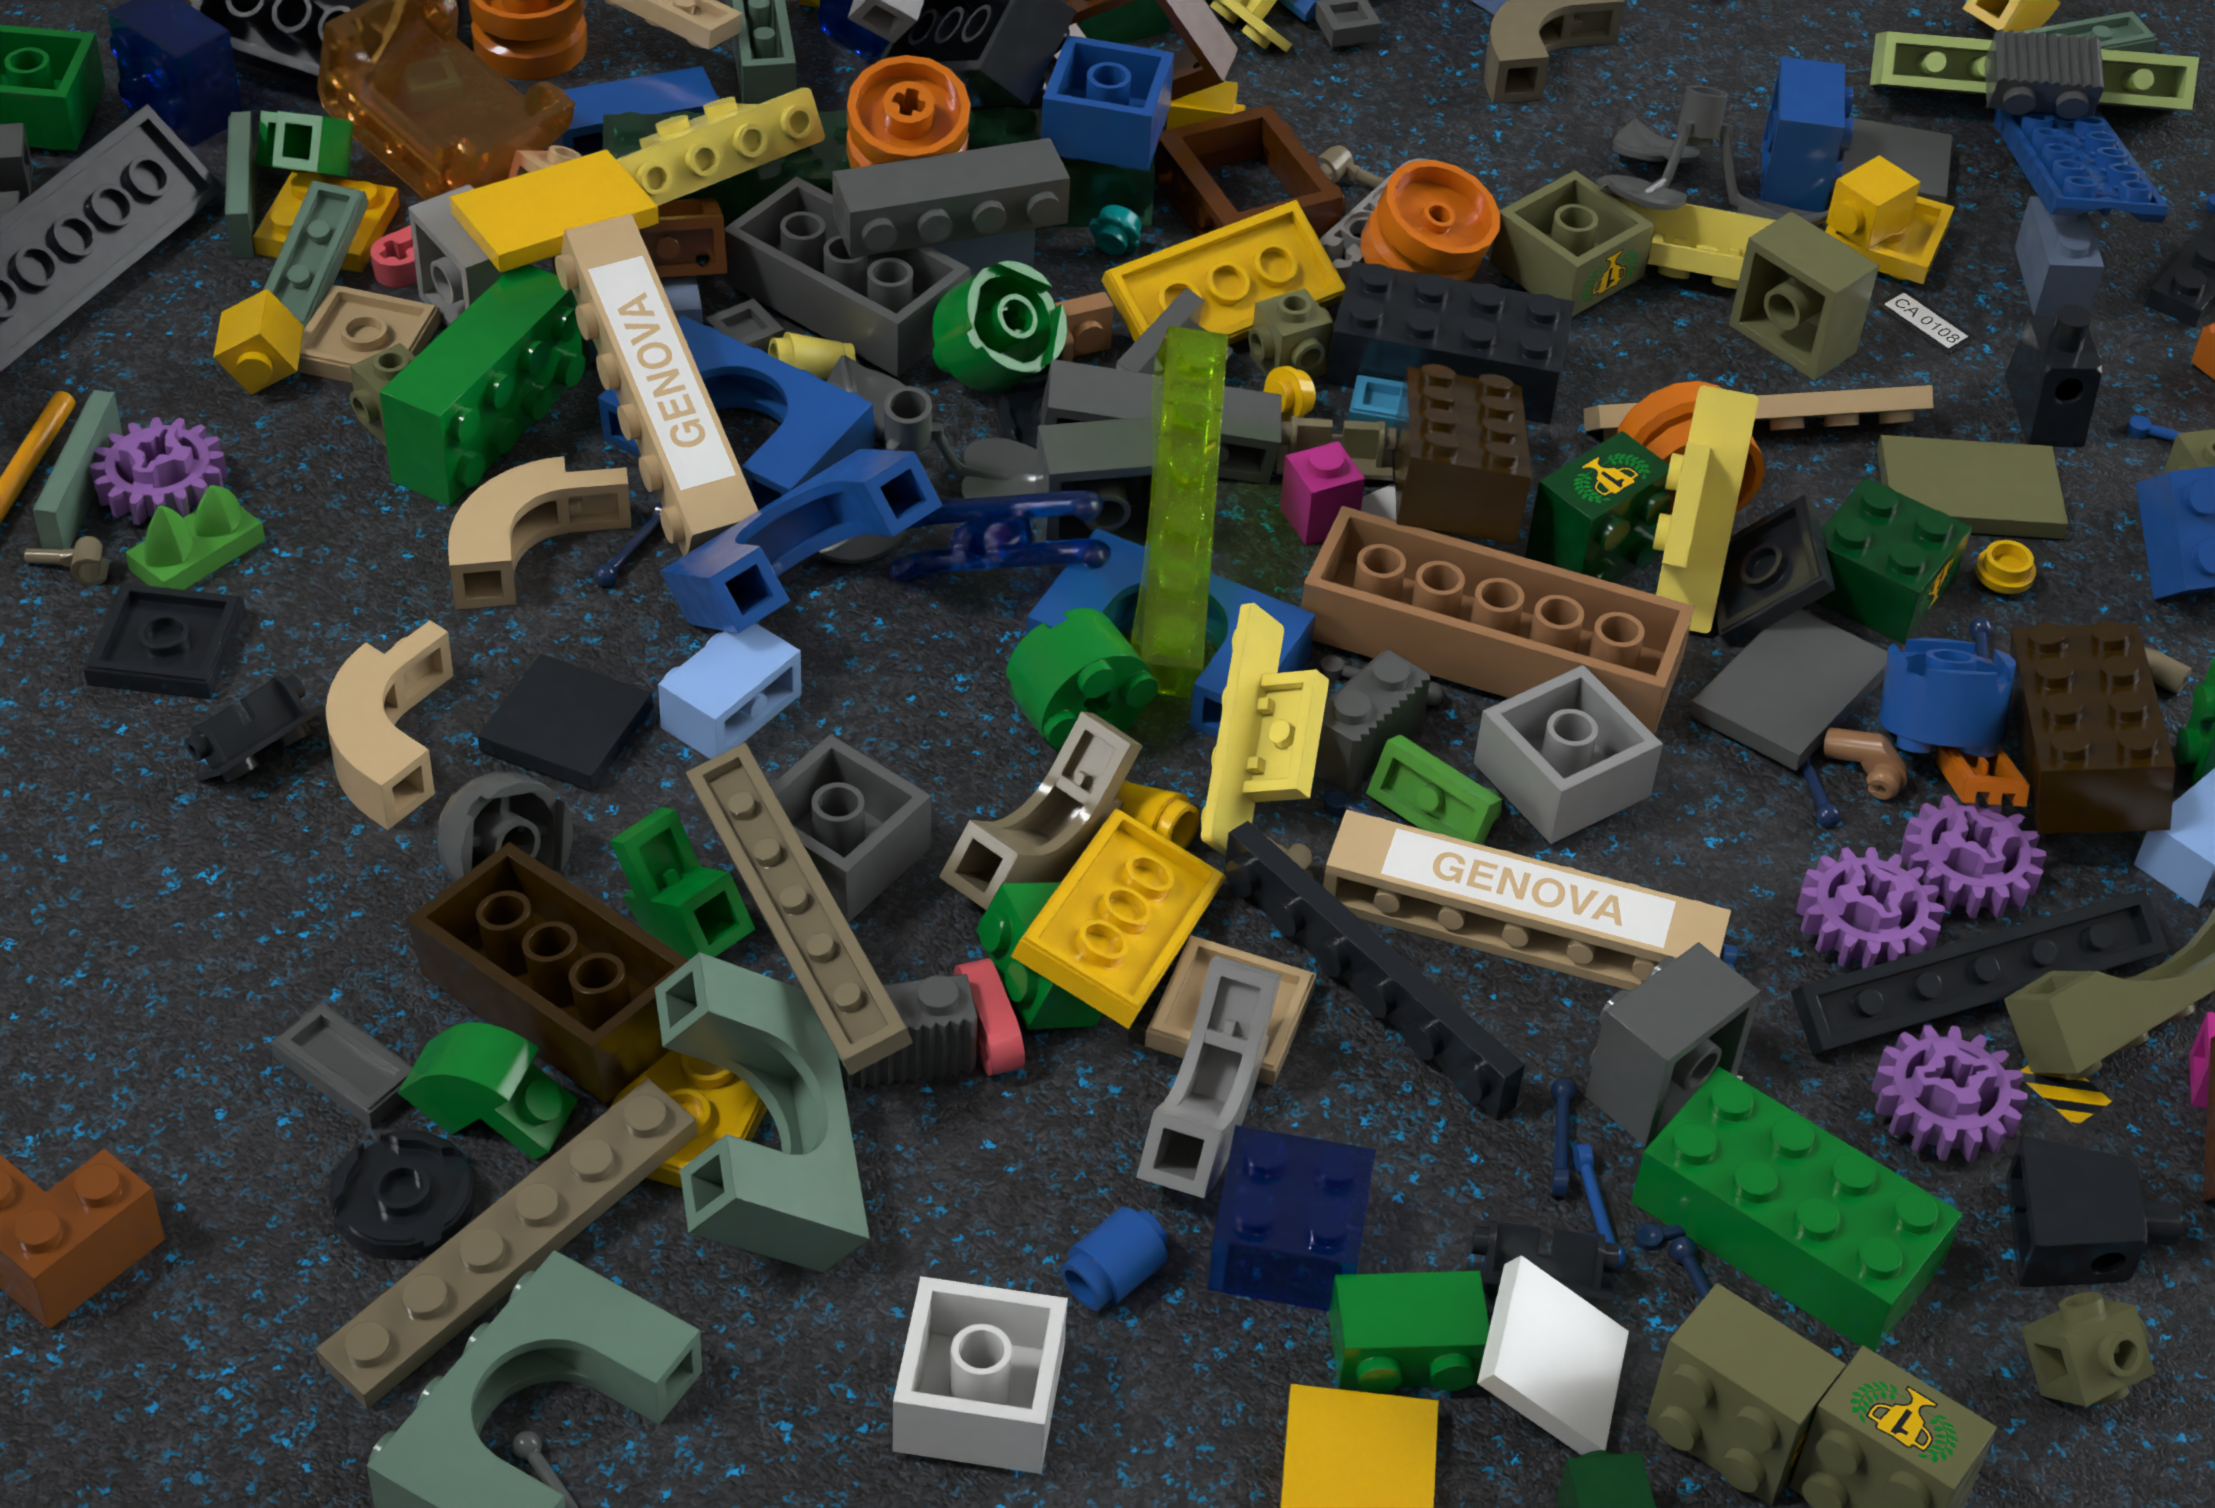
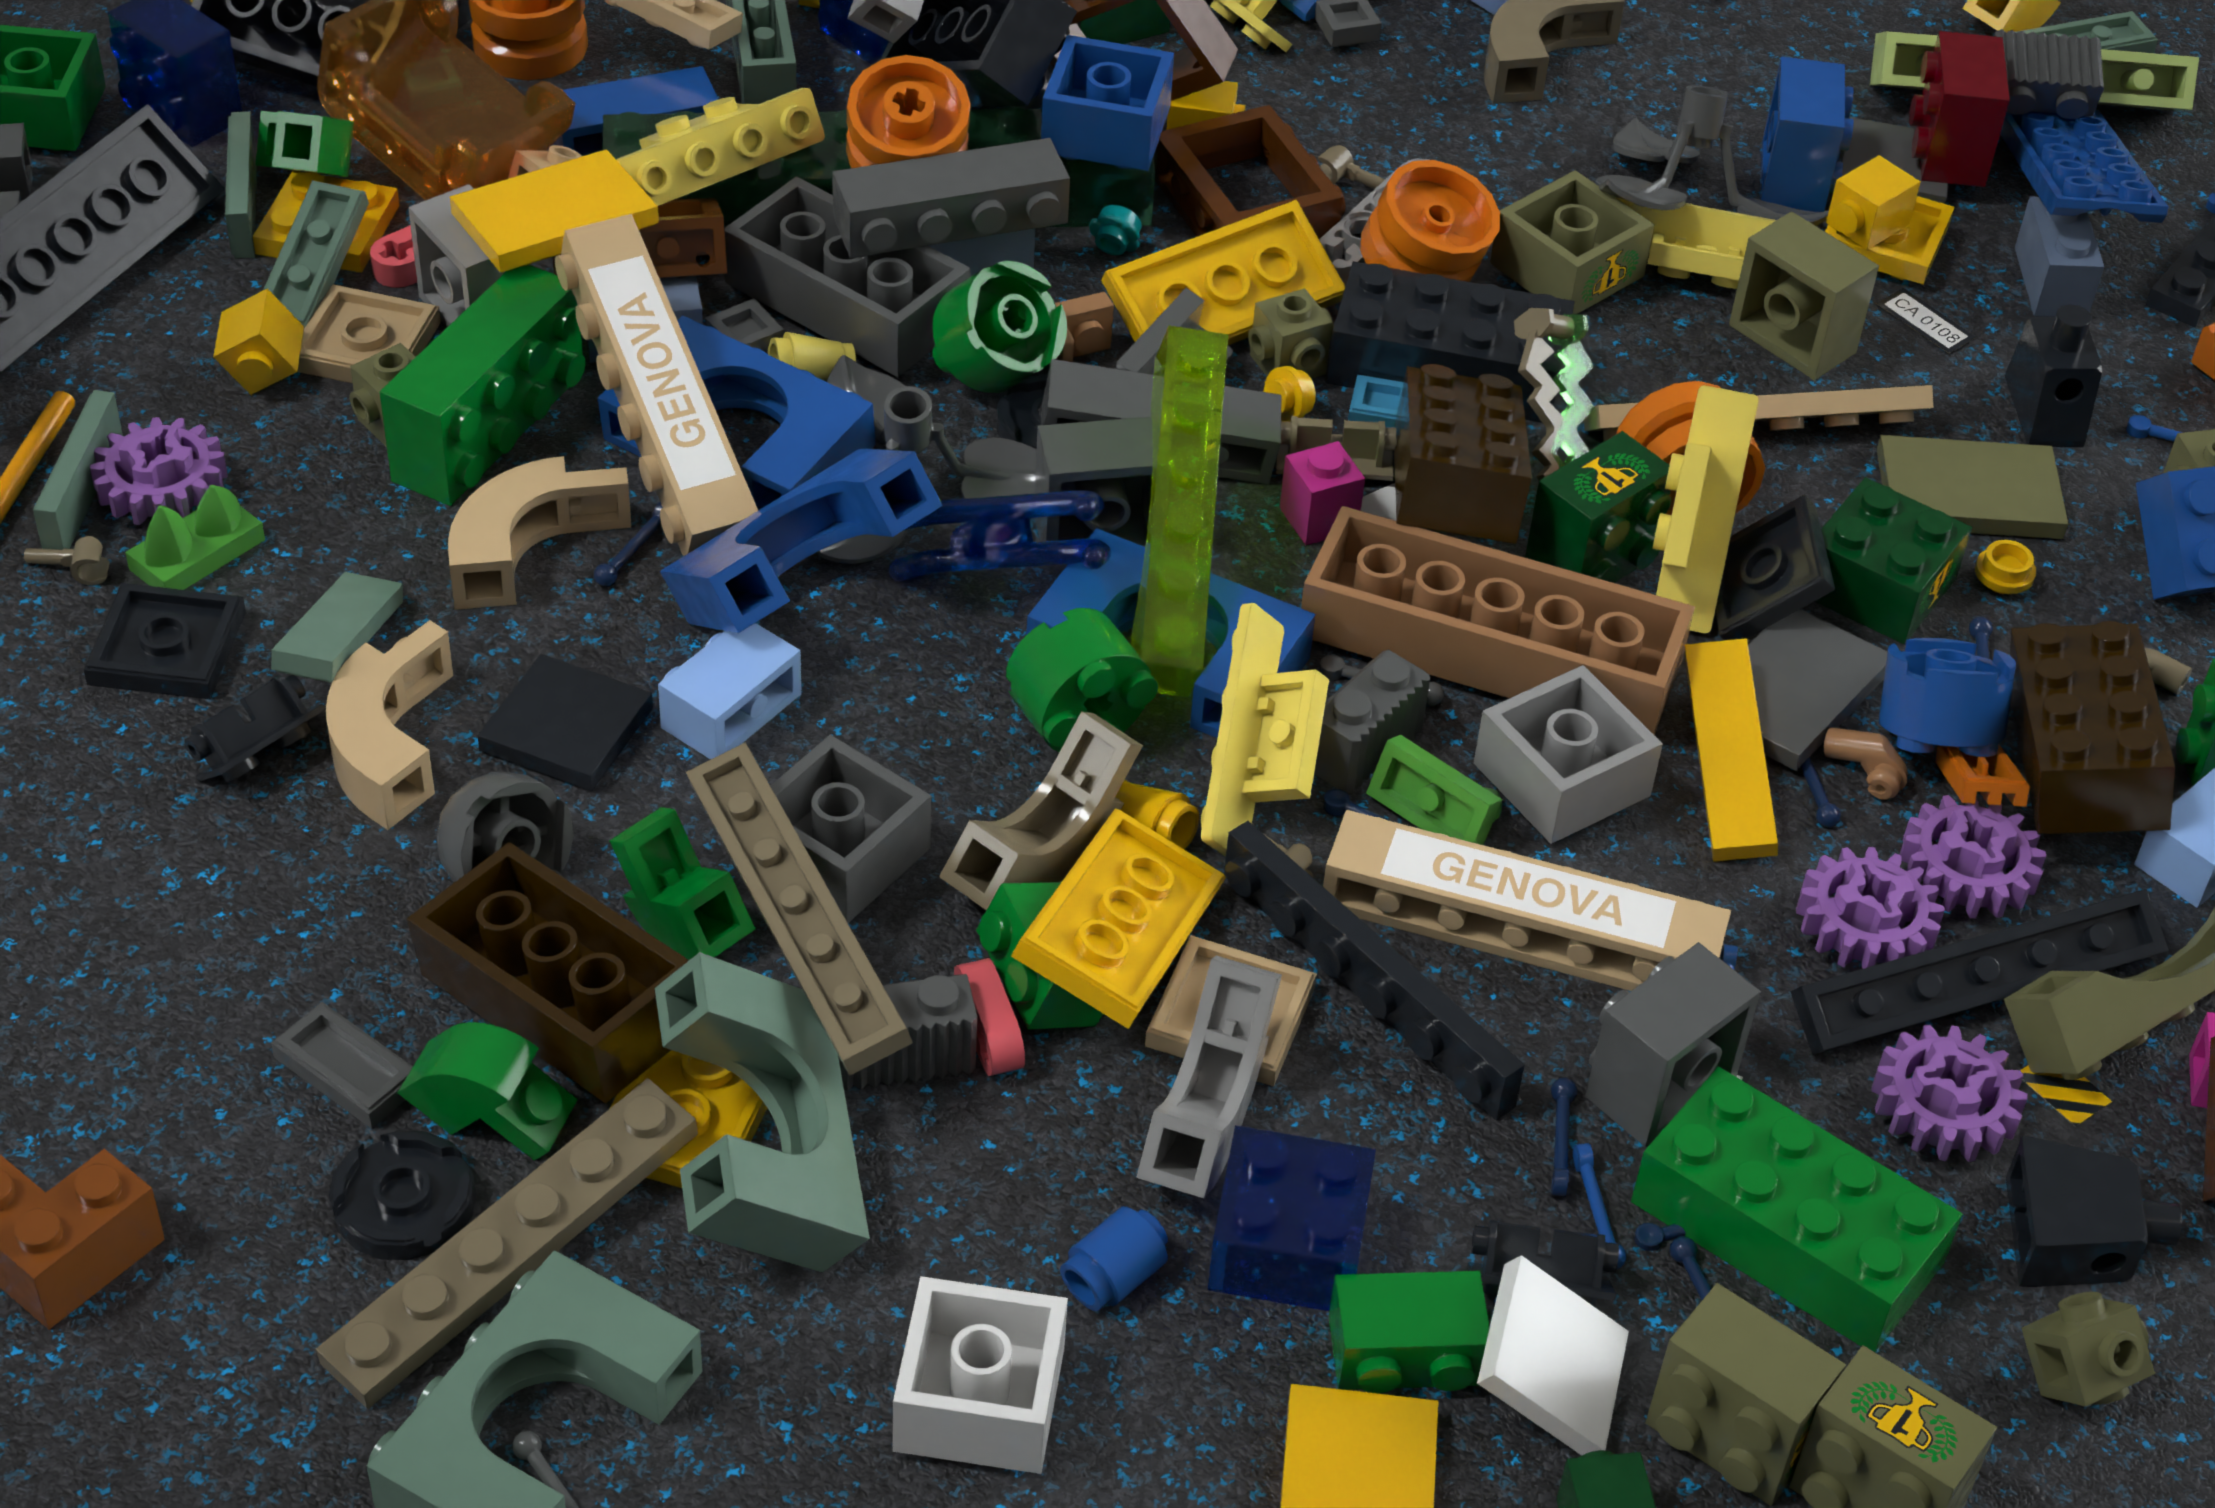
none -> sand green tile [271,572,403,683]
none -> piece [1514,308,1595,480]
none -> yellow tile [1685,638,1778,862]
none -> dark red brick [1909,31,2010,187]

